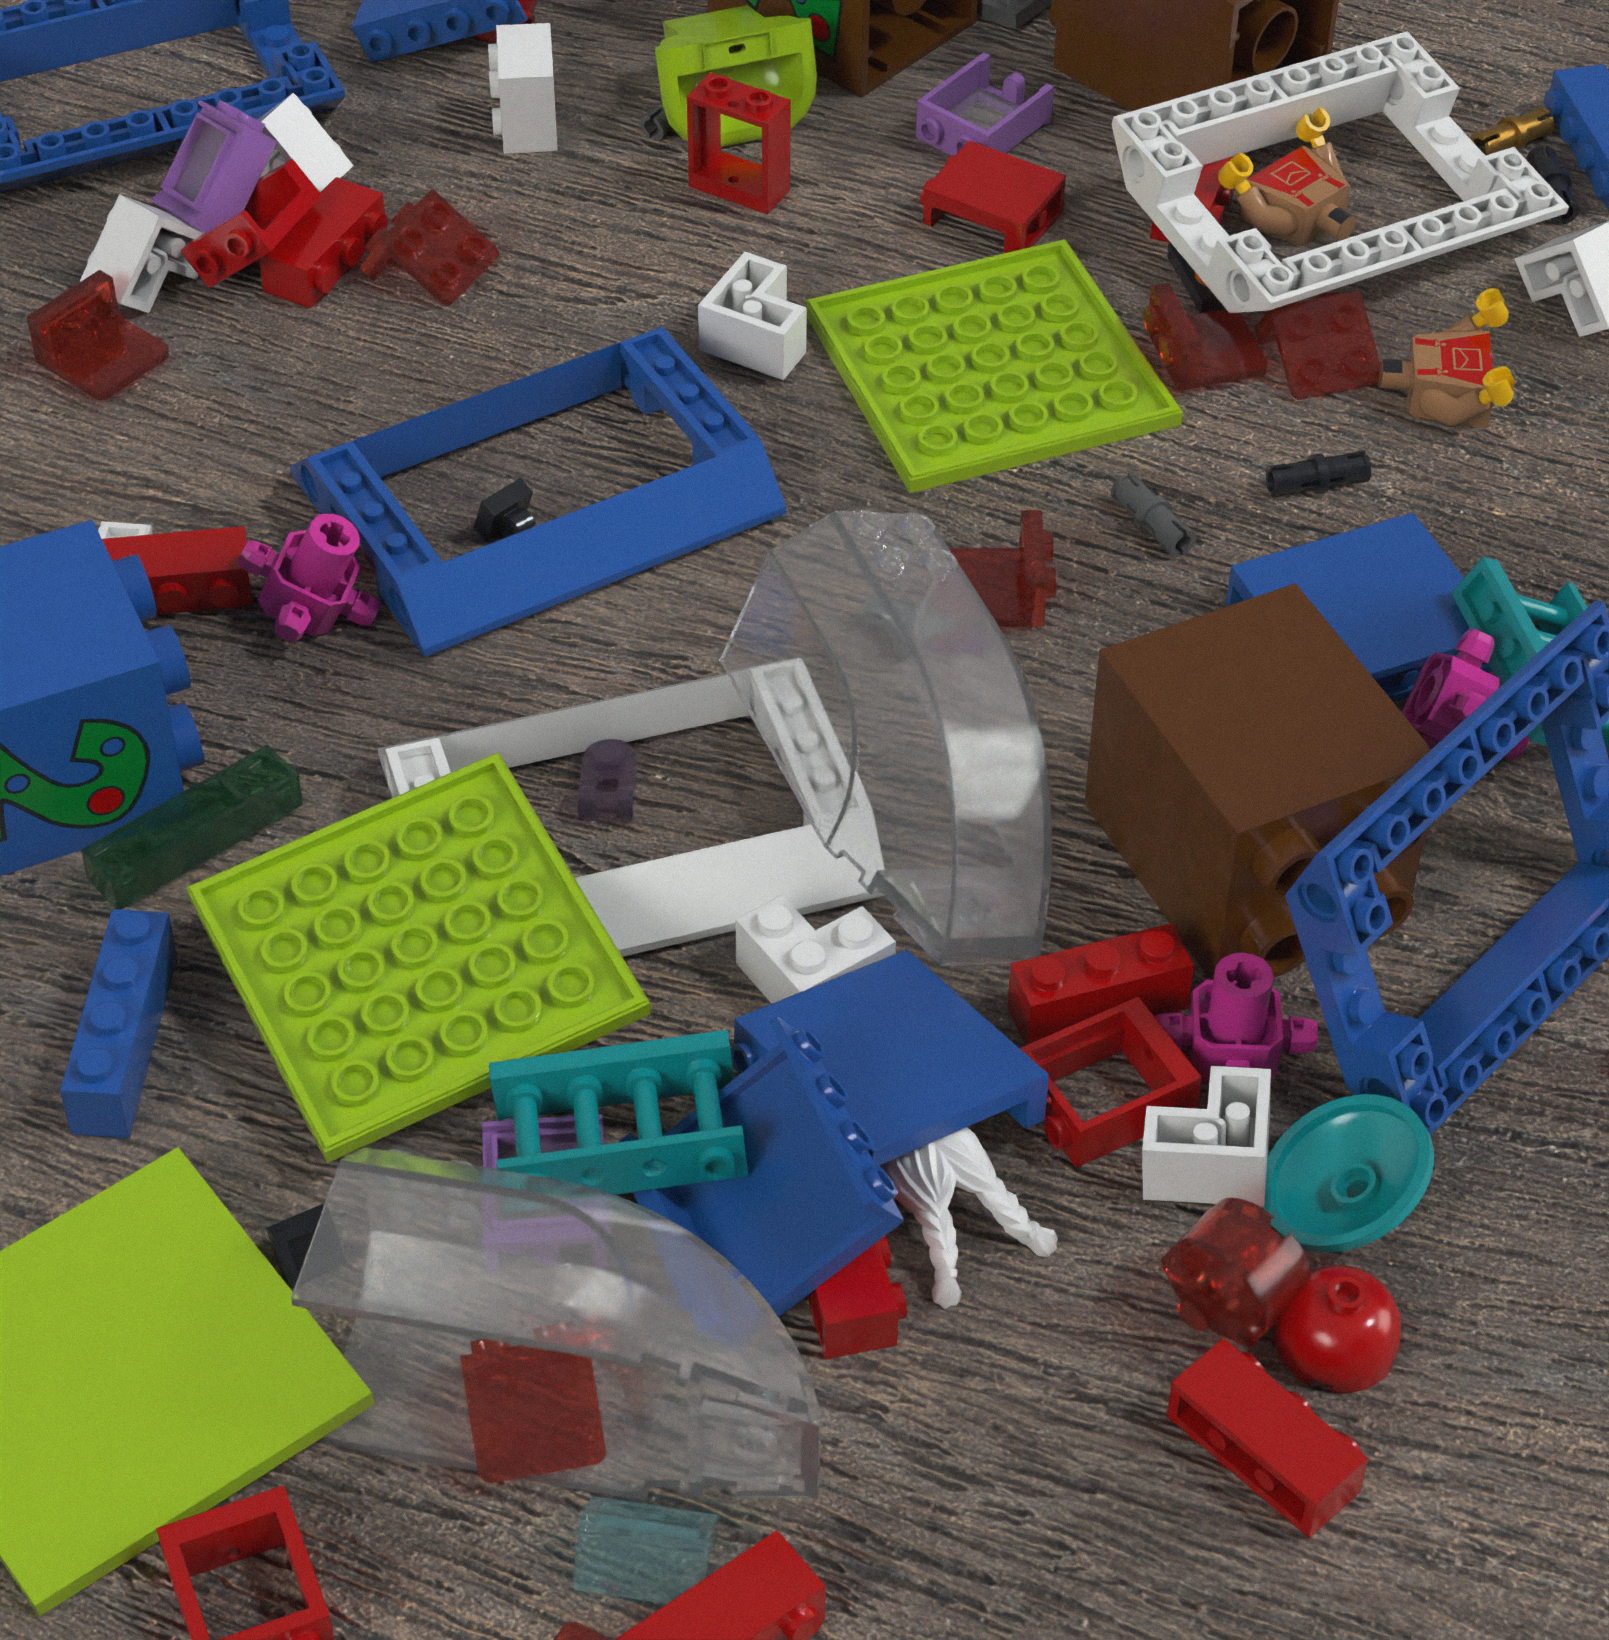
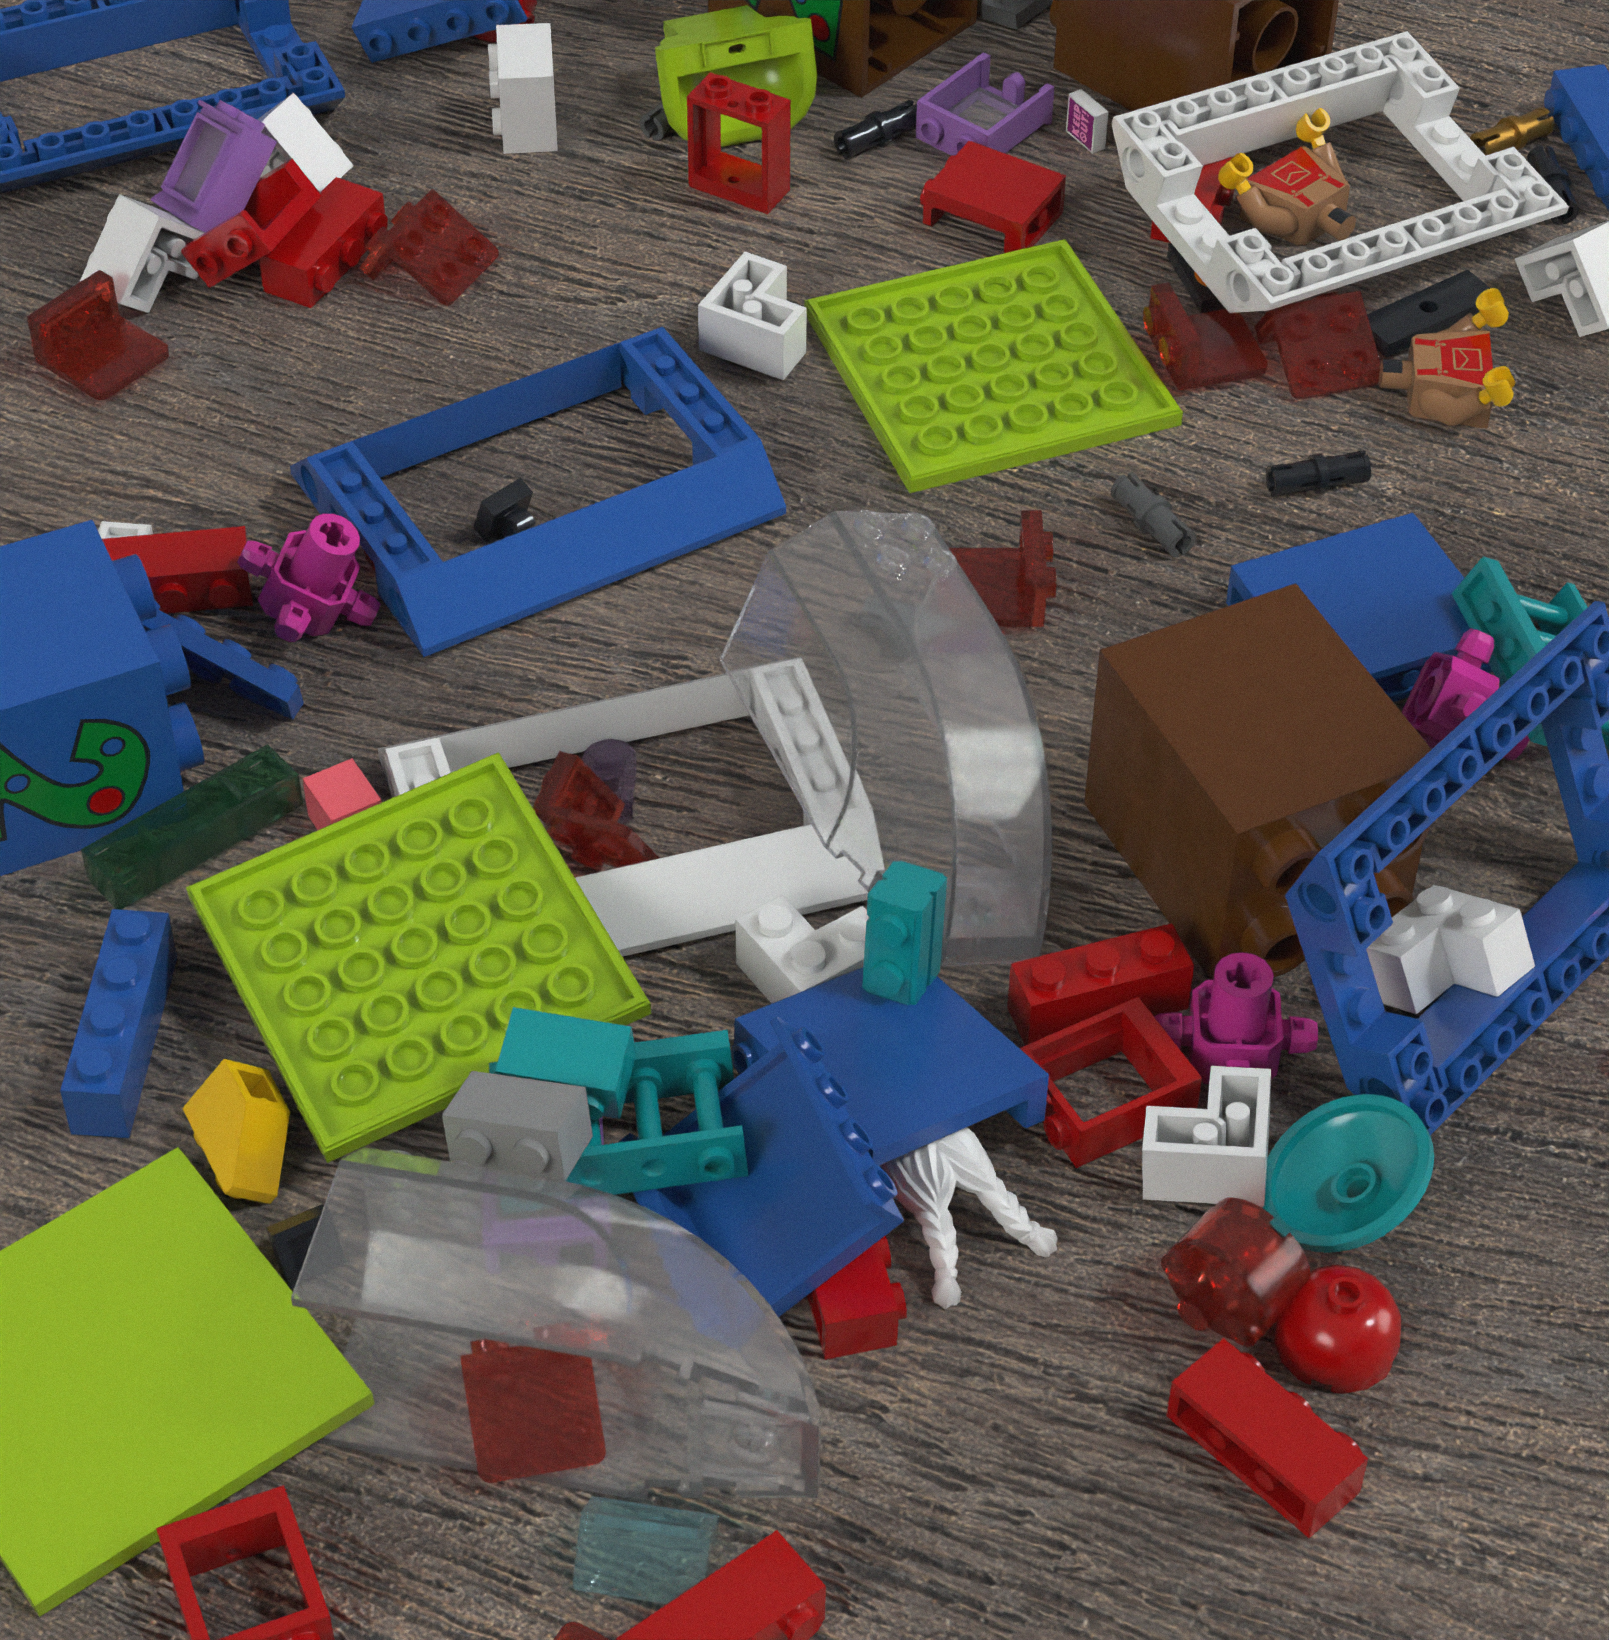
none -> blue wing [141,601,304,720]
none -> yellow slope [182,1059,290,1204]
none -> coral brick [302,758,382,830]
none -> light grey brick [442,1071,593,1182]
none -> teal brick [495,1007,636,1120]
none -> clear red bracket [533,751,660,870]
none -> black pin [834,100,917,159]
none -> teal brick [862,861,947,1005]
none -> tile [1066,89,1108,154]
none -> black tile [1356,270,1490,357]
none -> white brick [1366,885,1535,1014]

